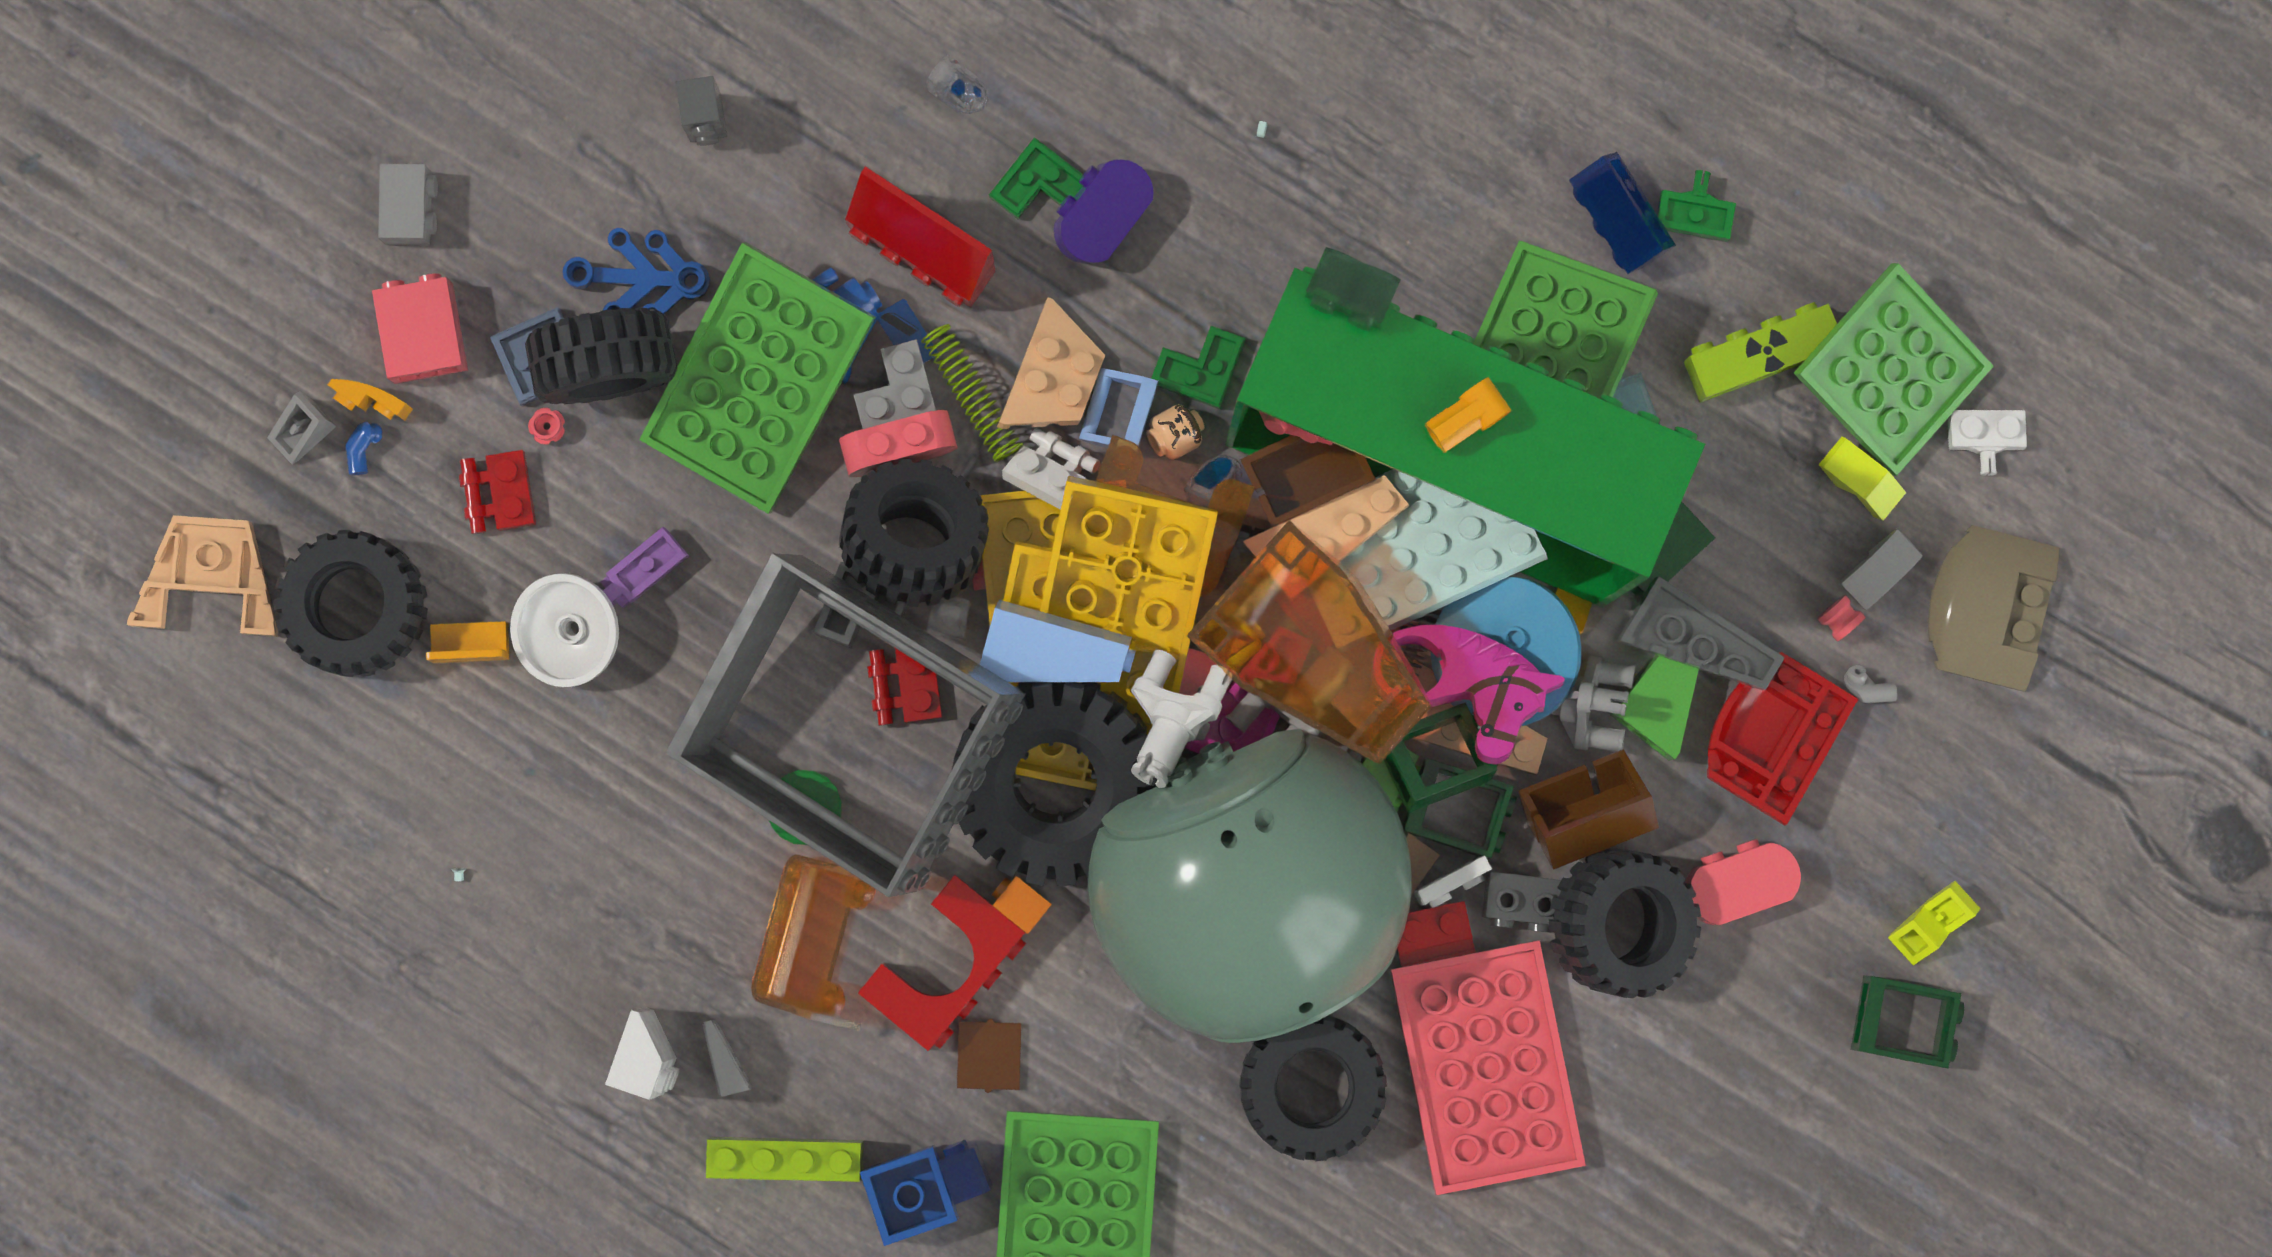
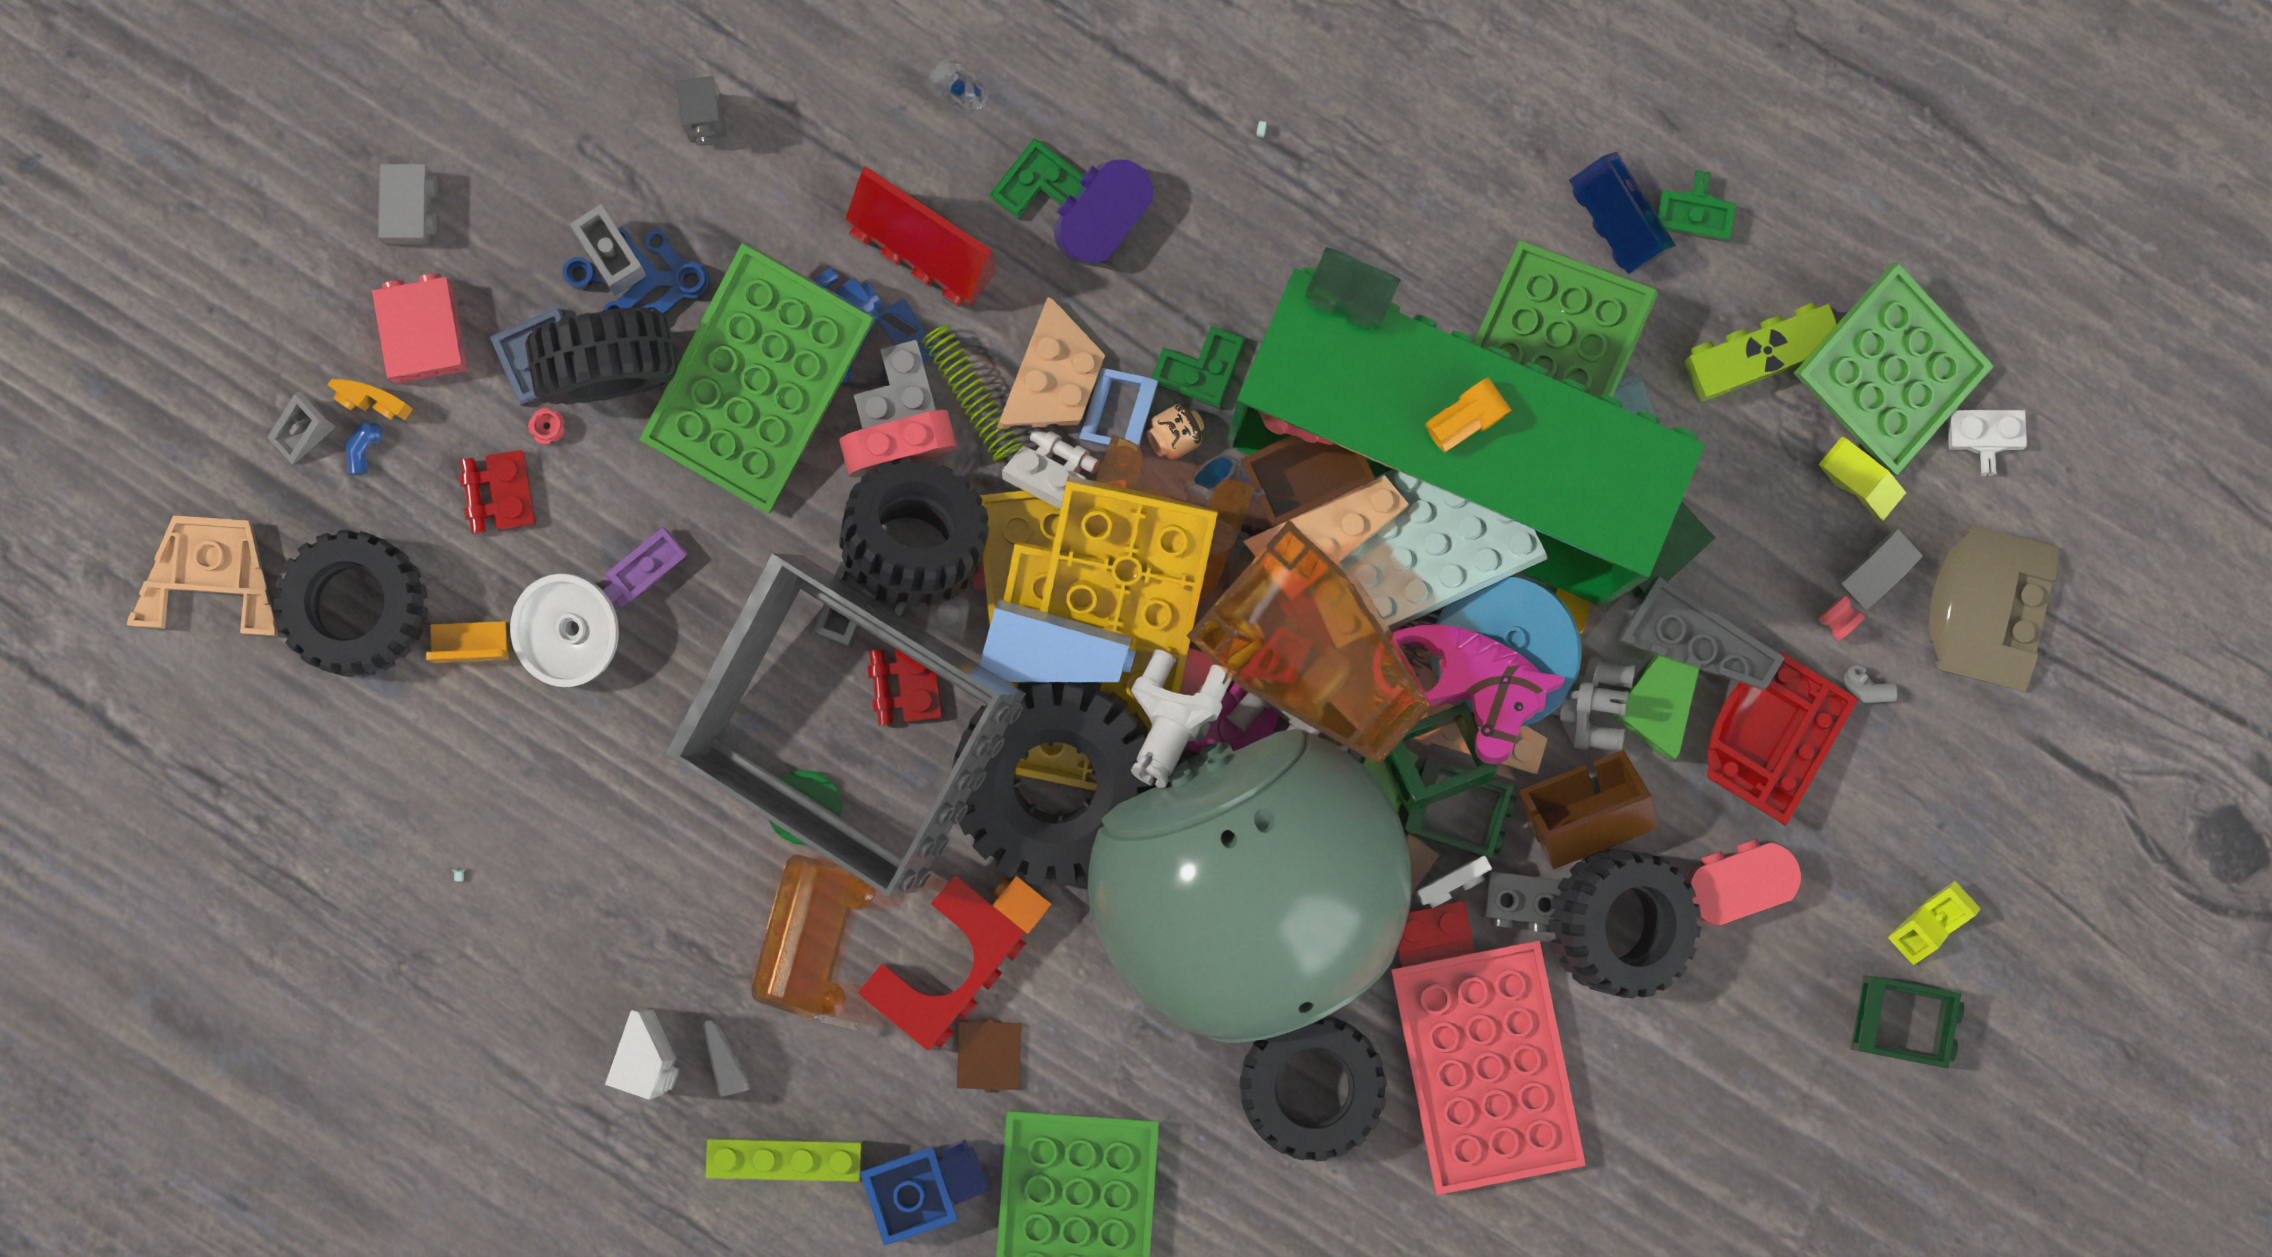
none -> light grey brick [569,204,646,296]

